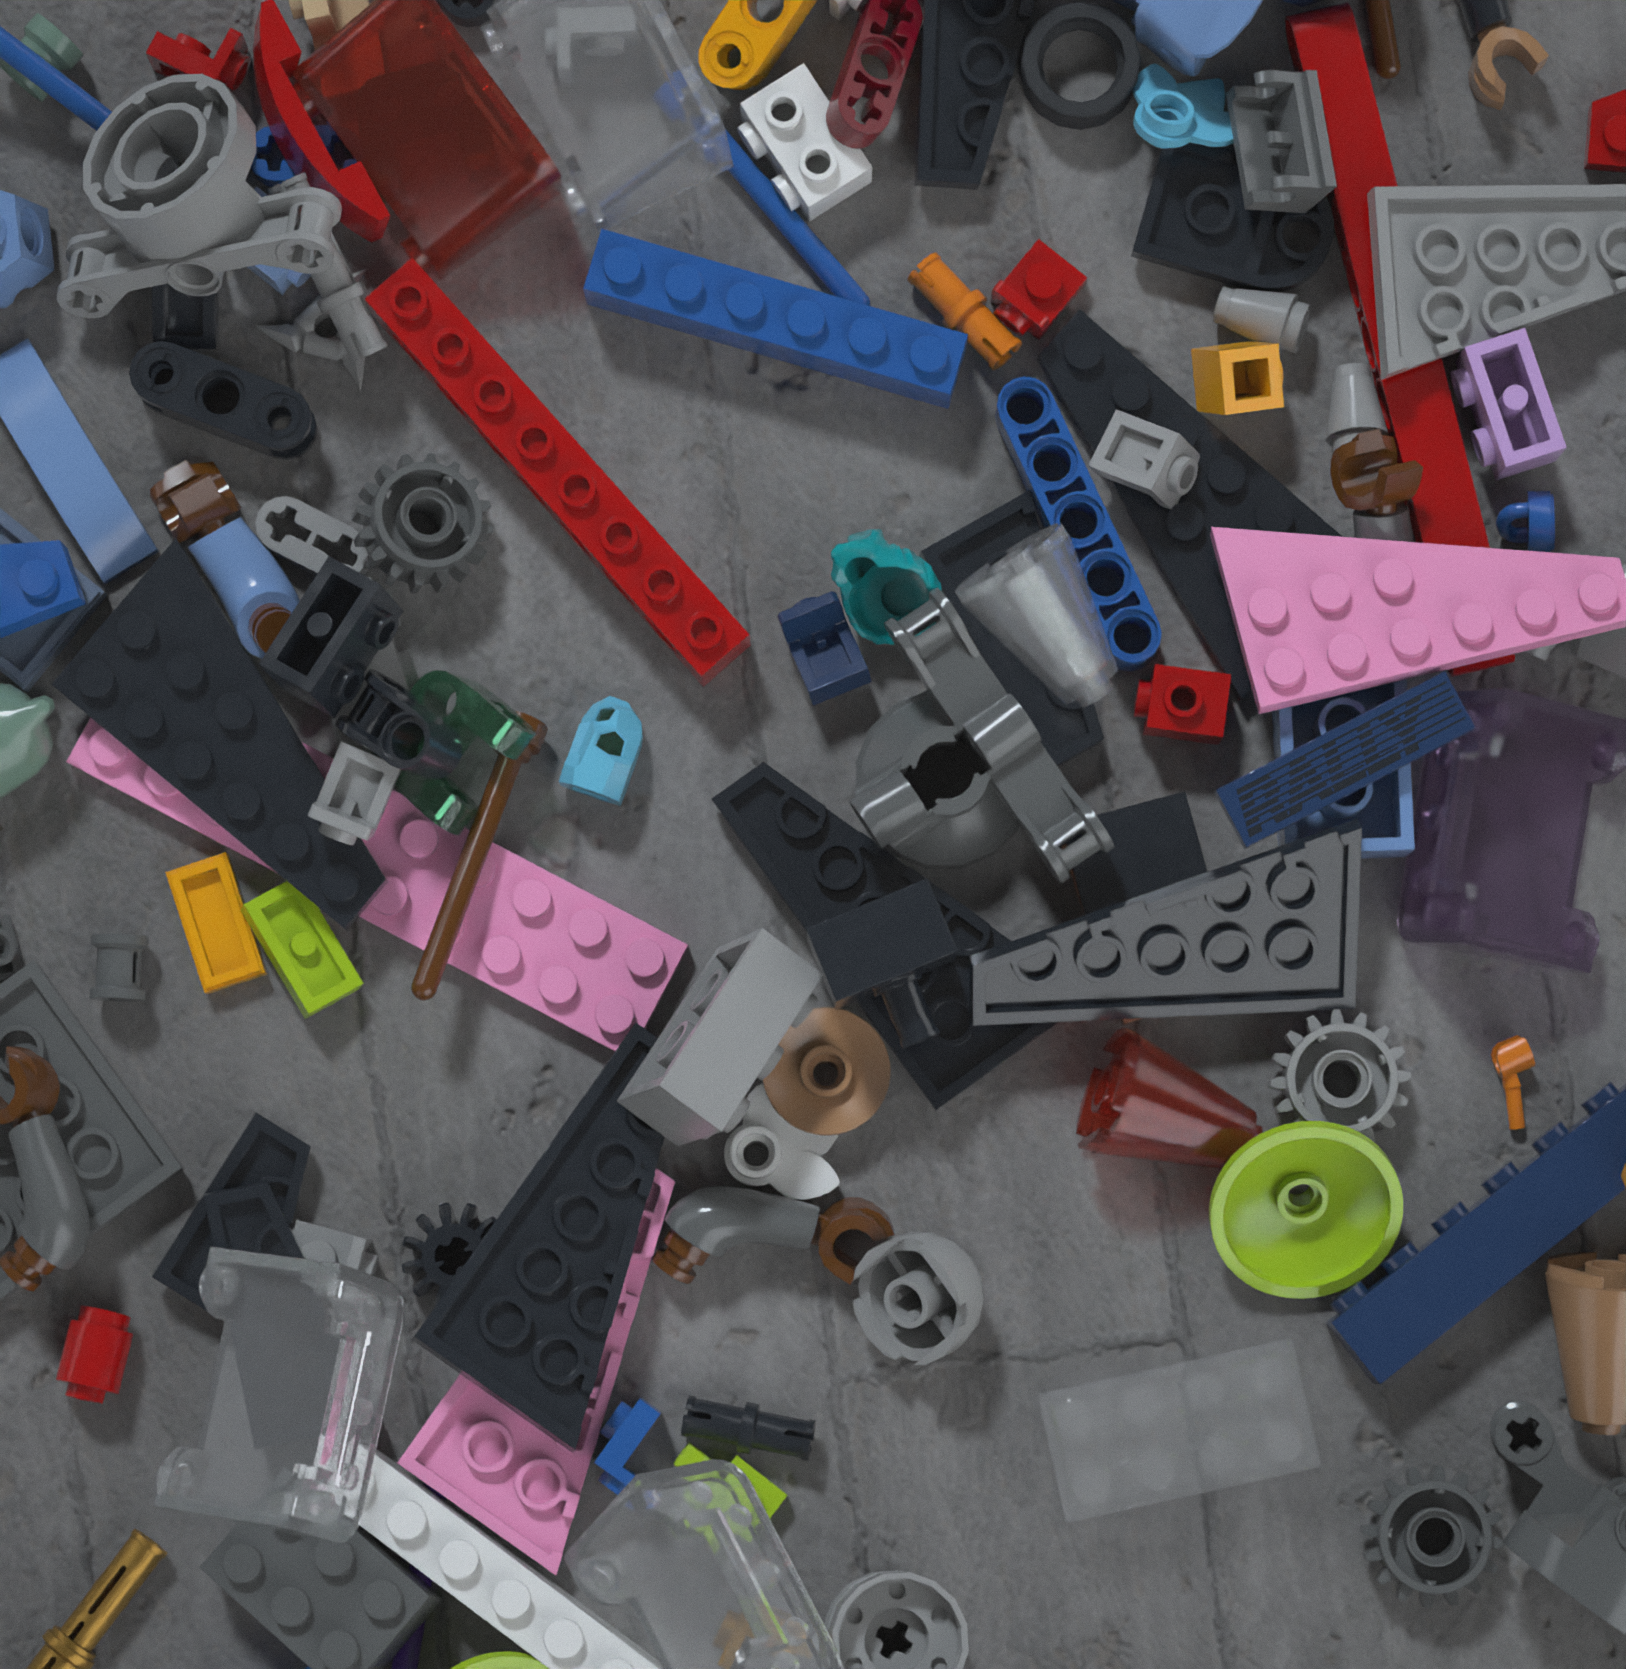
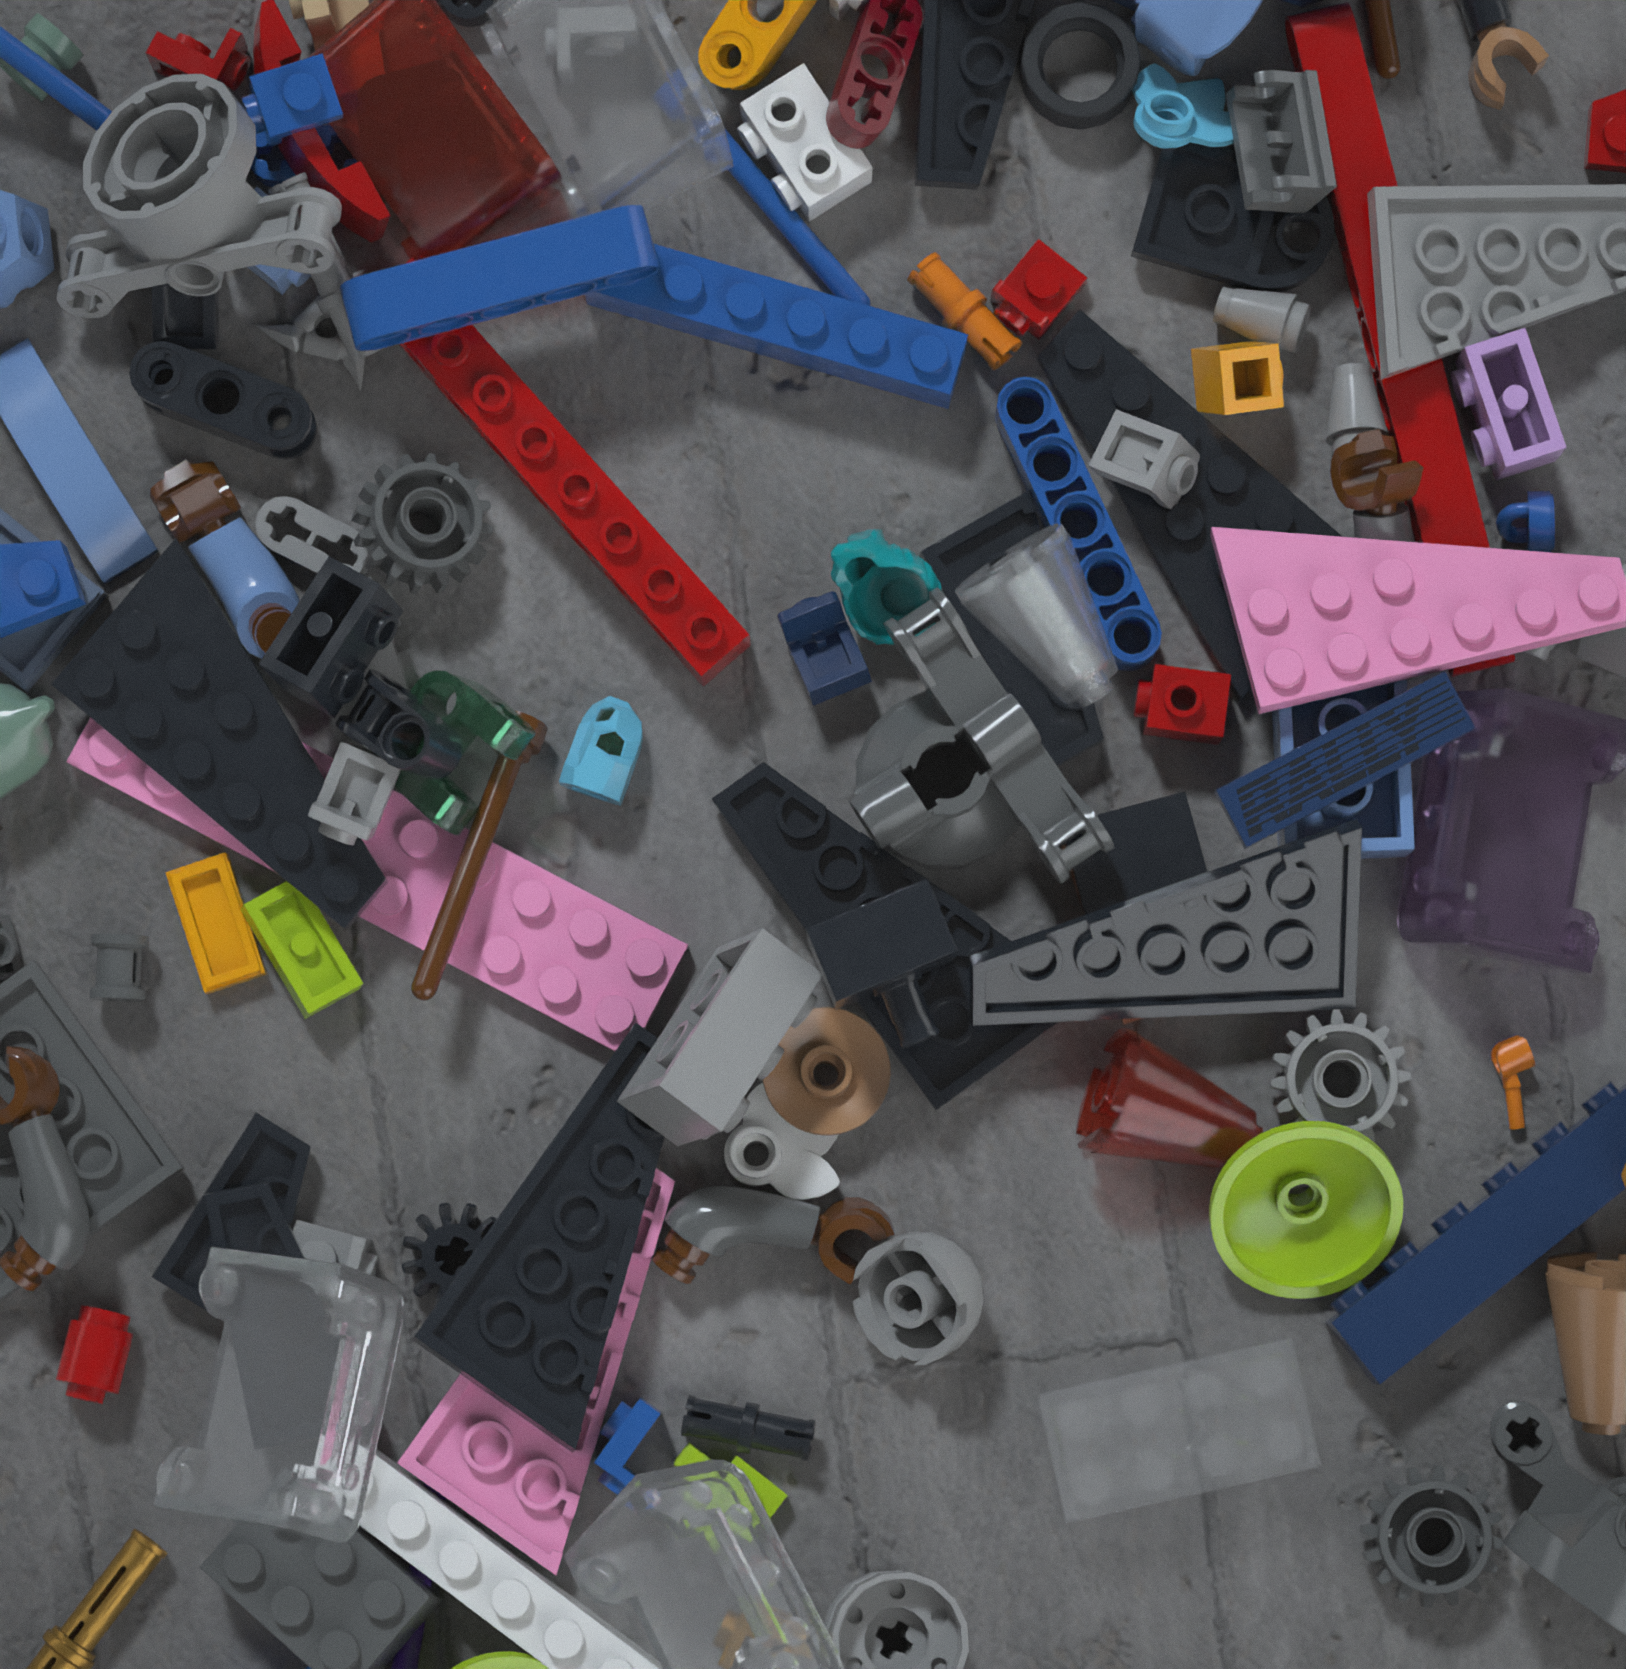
none -> blue bracket [241,53,343,147]
none -> blue beam [339,205,660,351]

